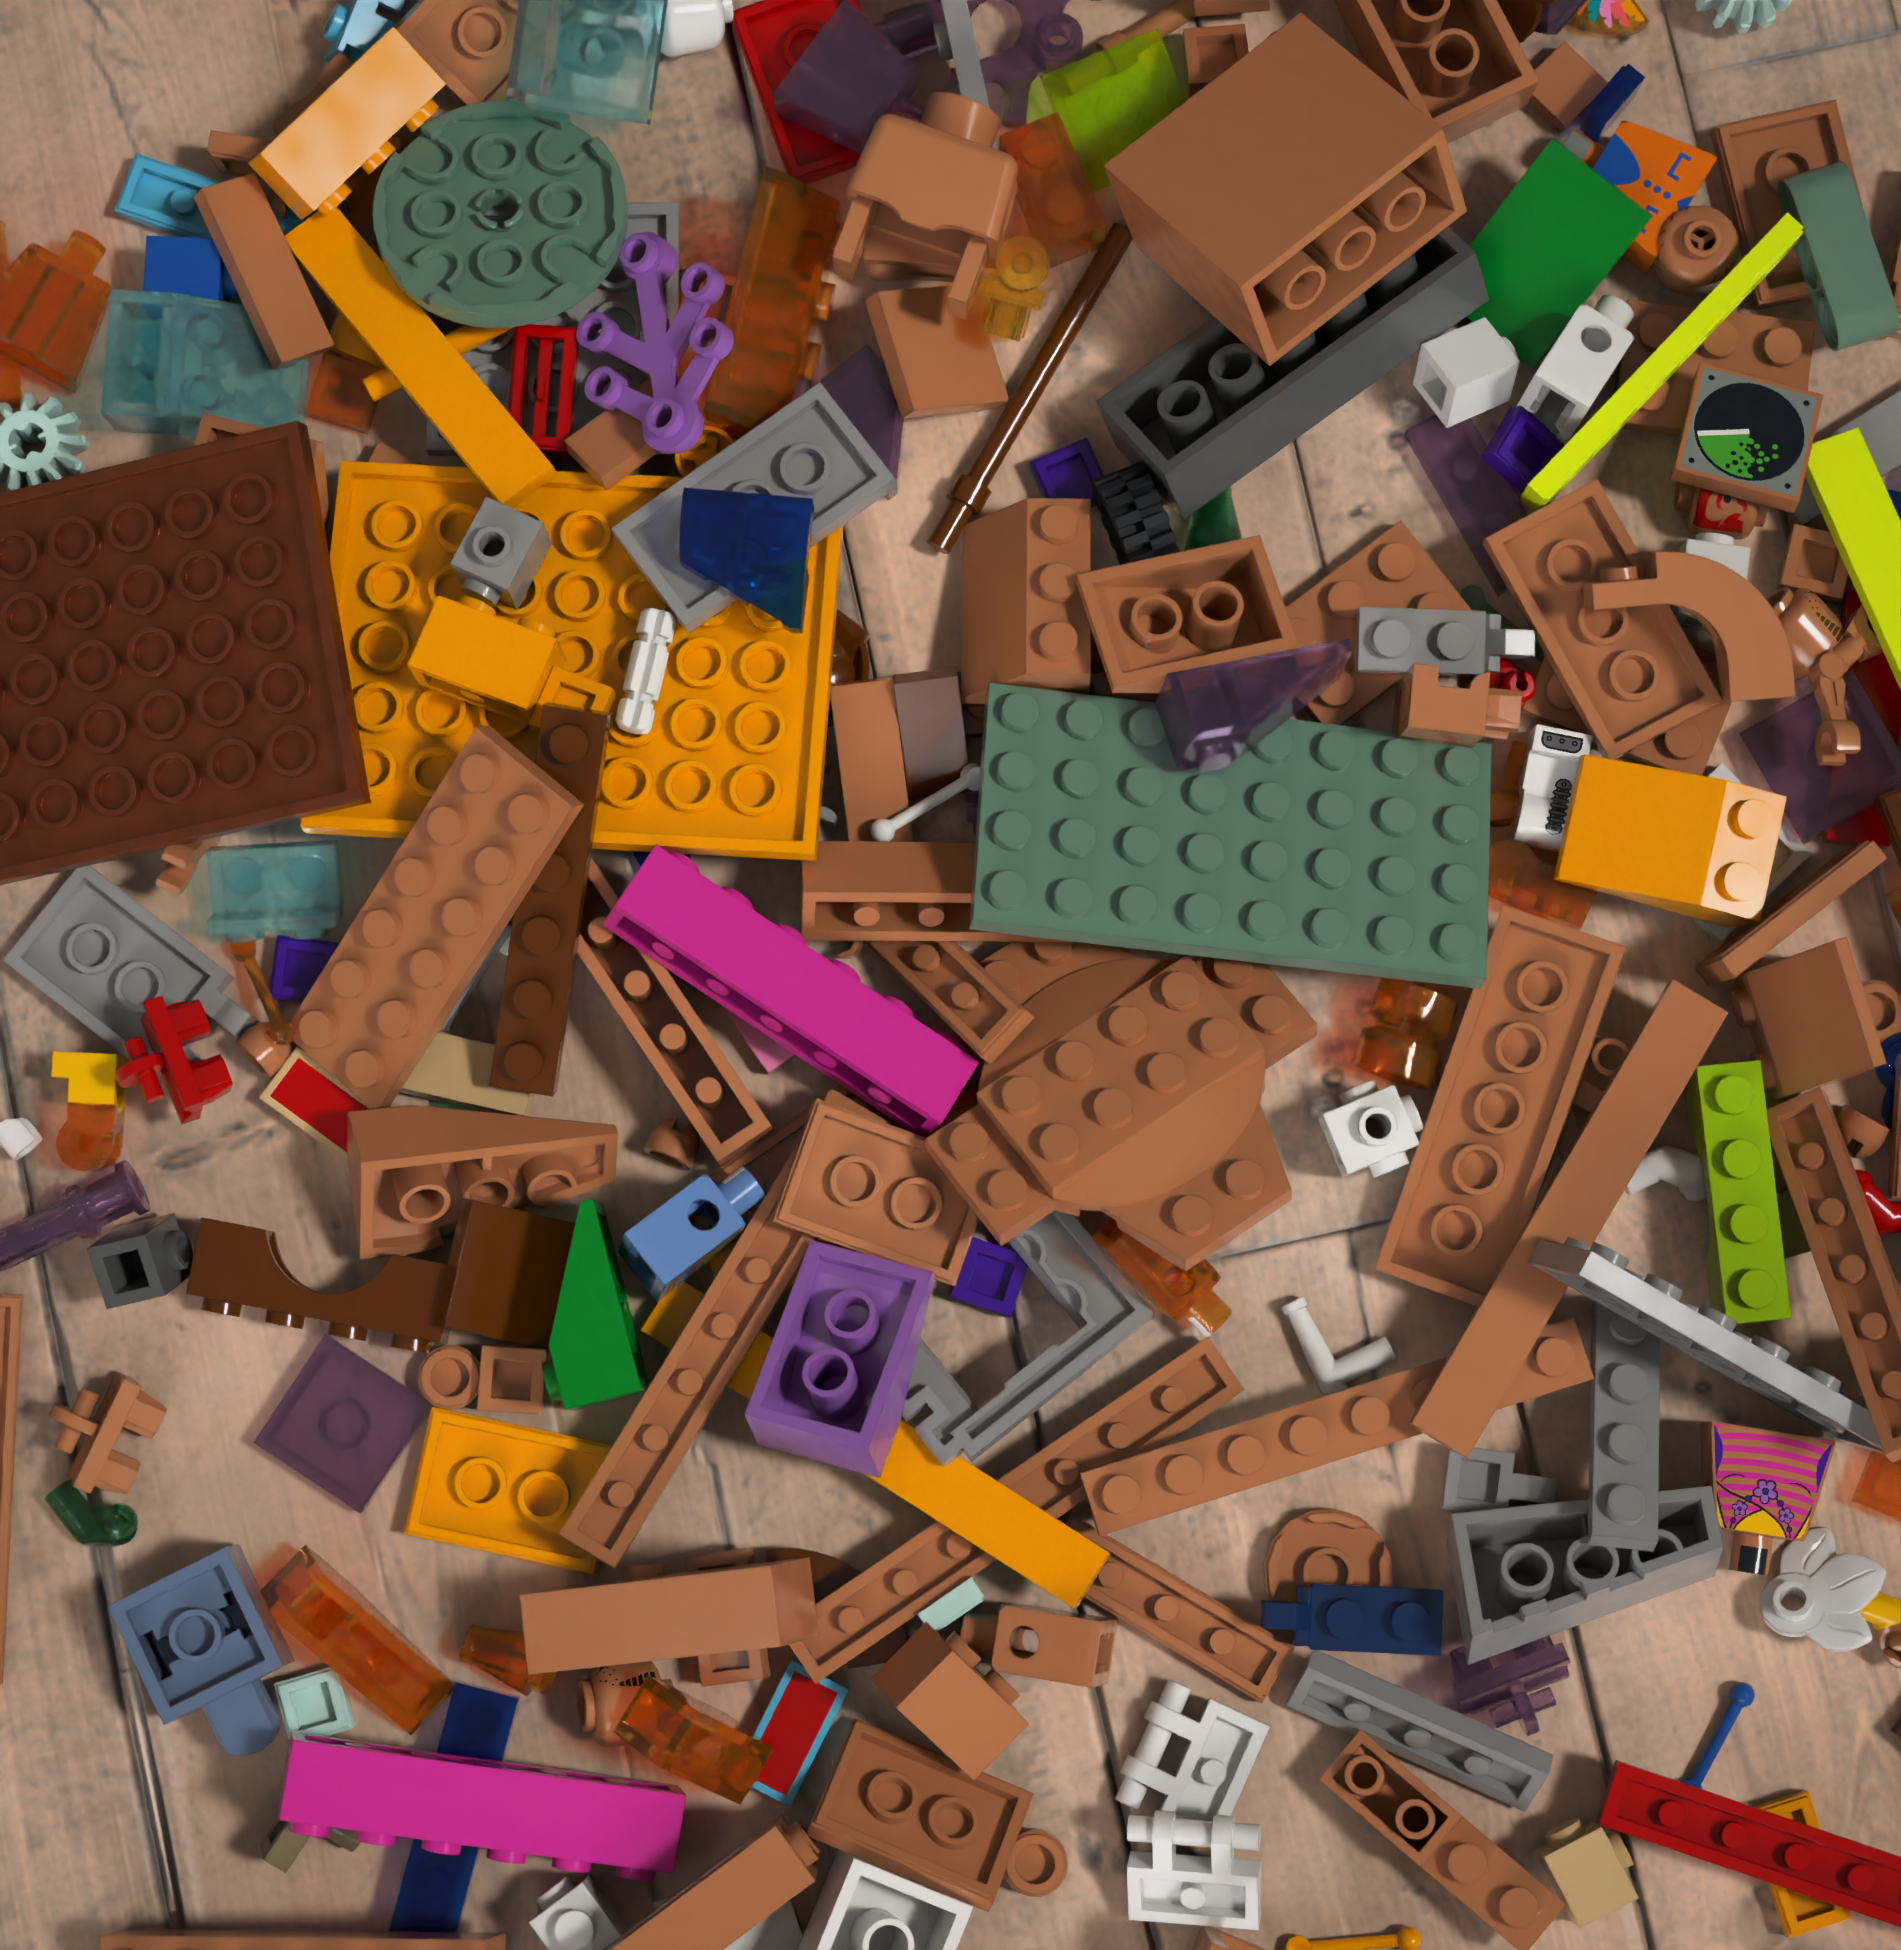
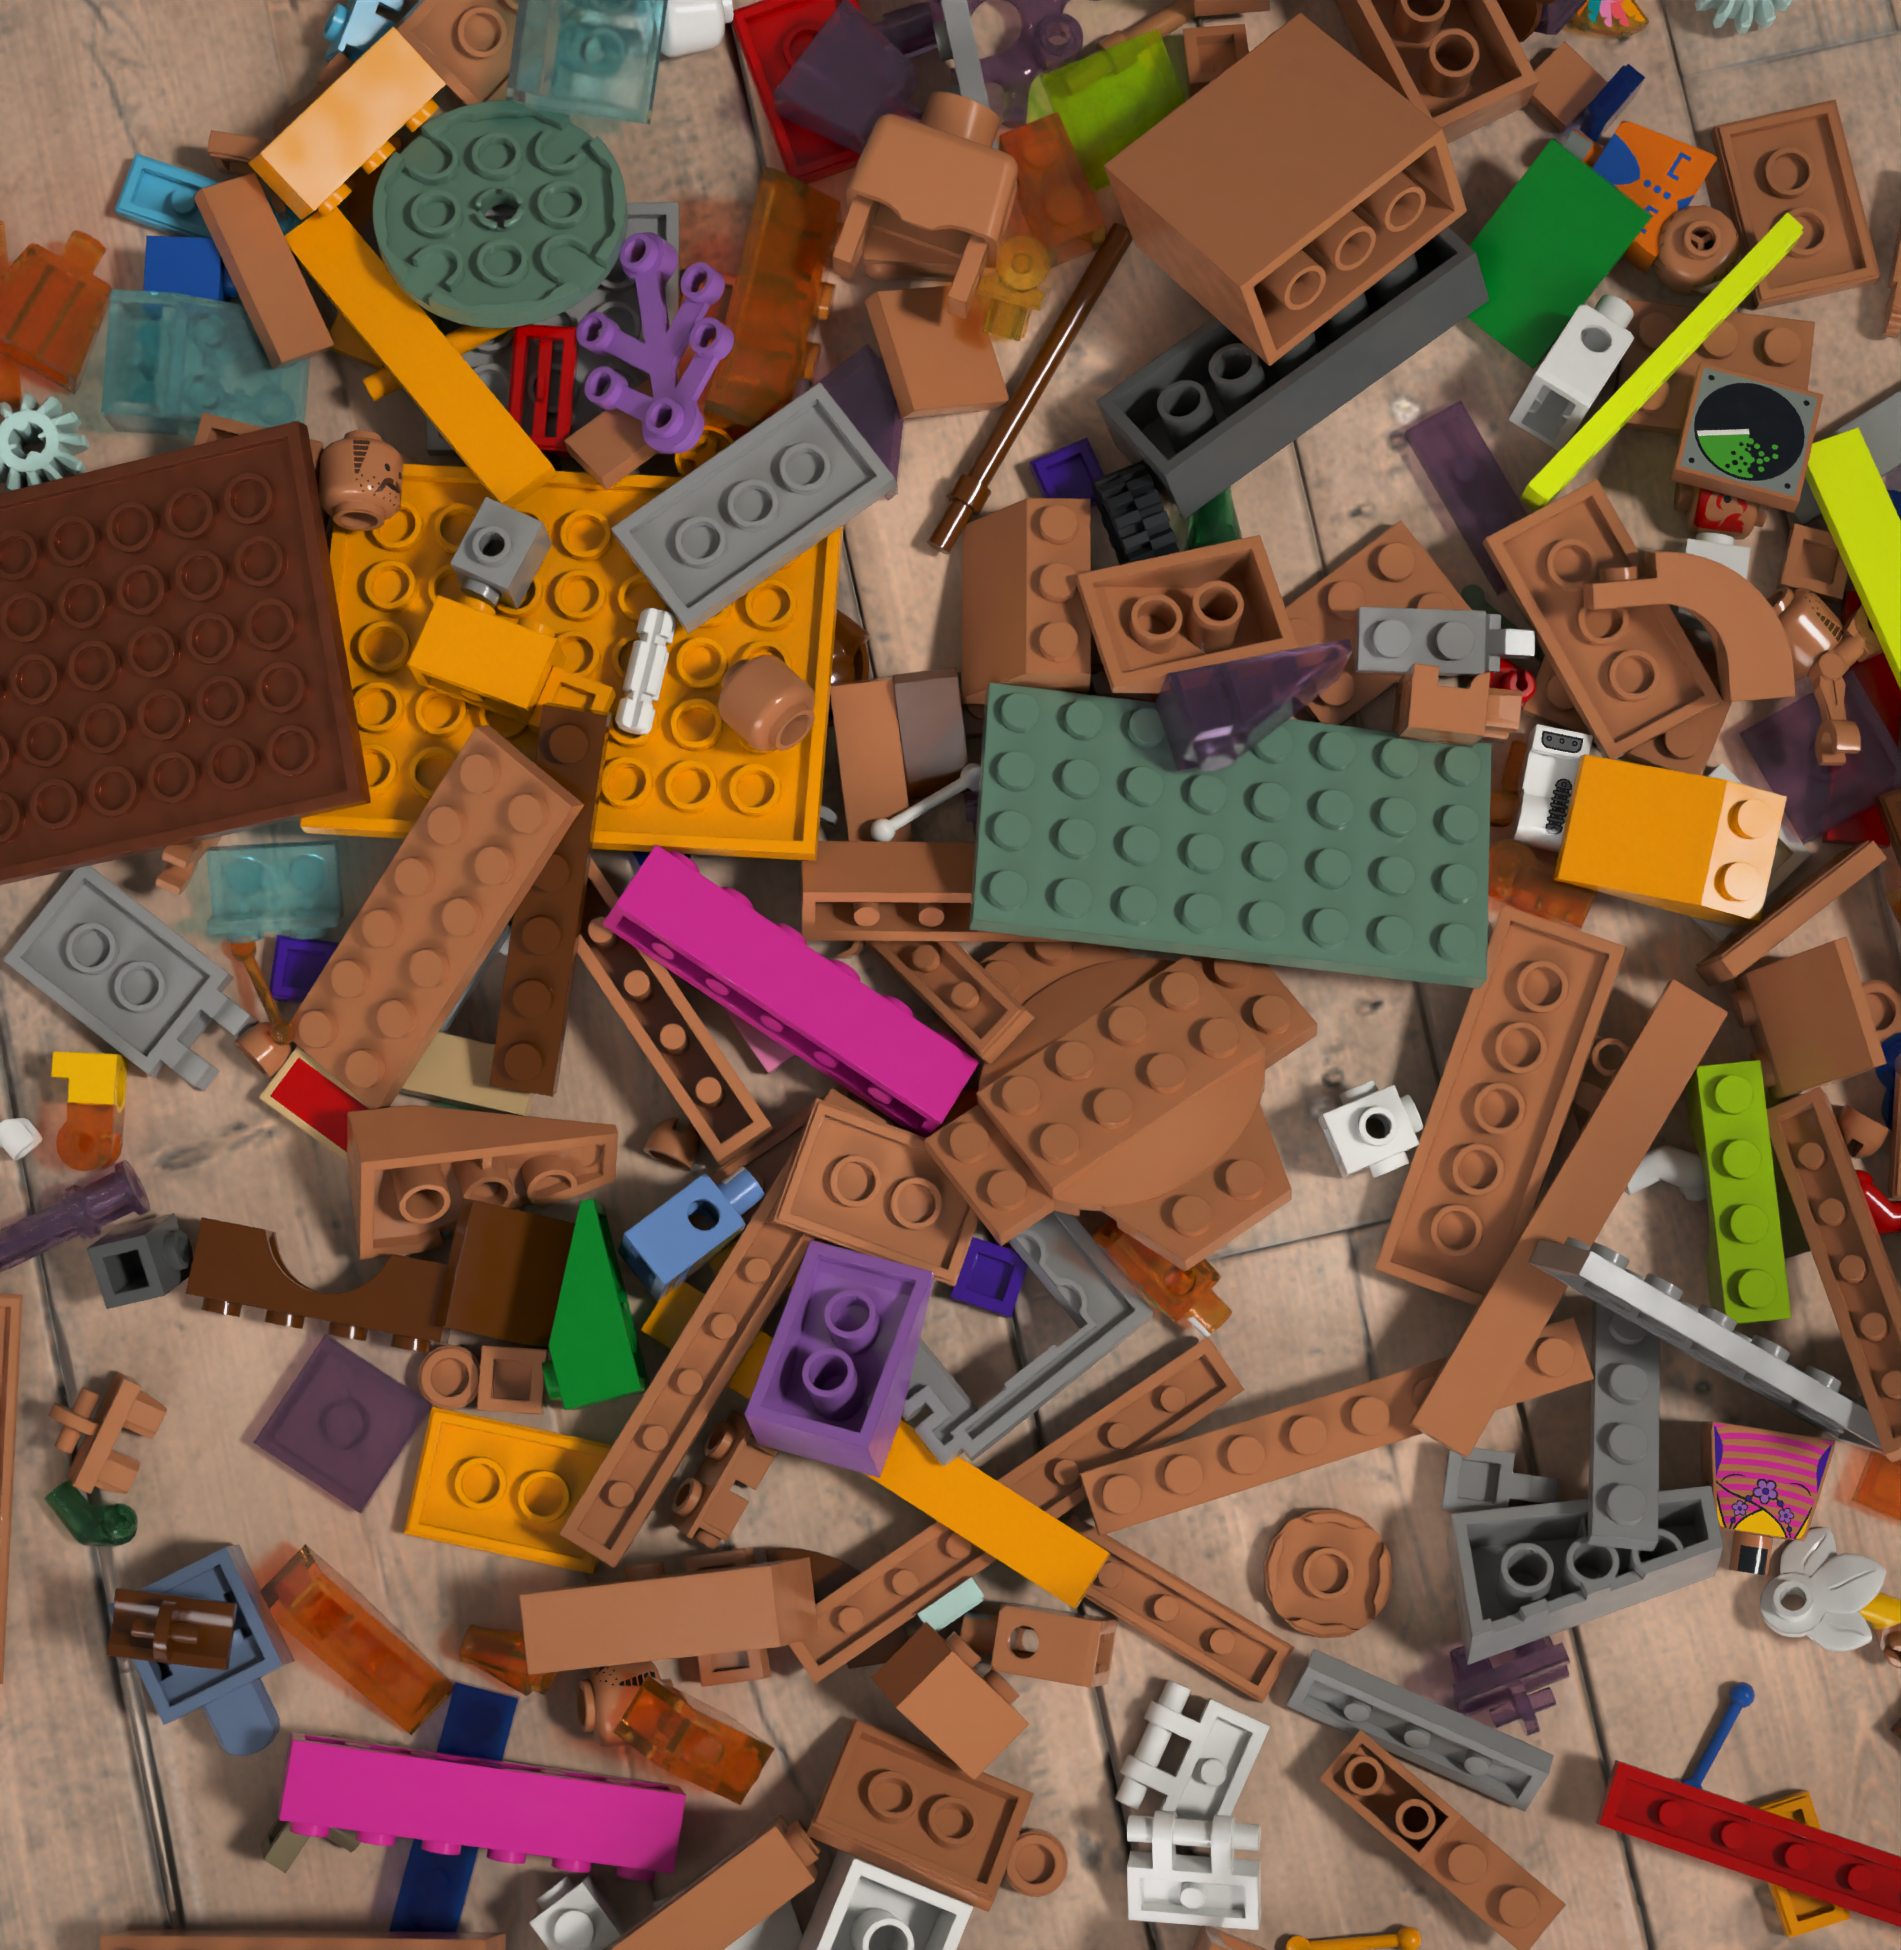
red hips [115,996,233,1125] -> none
light aqua tile [274,1664,357,1740] -> none
clear orange tile [305,353,380,435] -> none
clear blue slope [679,487,815,633] -> none
red tile [732,1659,849,1807] -> none
dark blue hinge [1260,1583,1443,1656] -> none
white piece [1281,1296,1396,1396] -> none
clear orange wheel [1350,977,1459,1090] -> none
white brick [1413,317,1520,428] -> none
dark purple tile [1481,406,1565,494] -> none
tan brick [1535,1818,1639,1928] -> none
sand green beam [1777,161,1899,352] -> none
none -> reddish brown hips [106,1588,238,1671]
none -> nougat head [318,430,403,531]
none -> nougat hinge [668,1409,778,1550]
none -> nougat head [718,655,815,751]

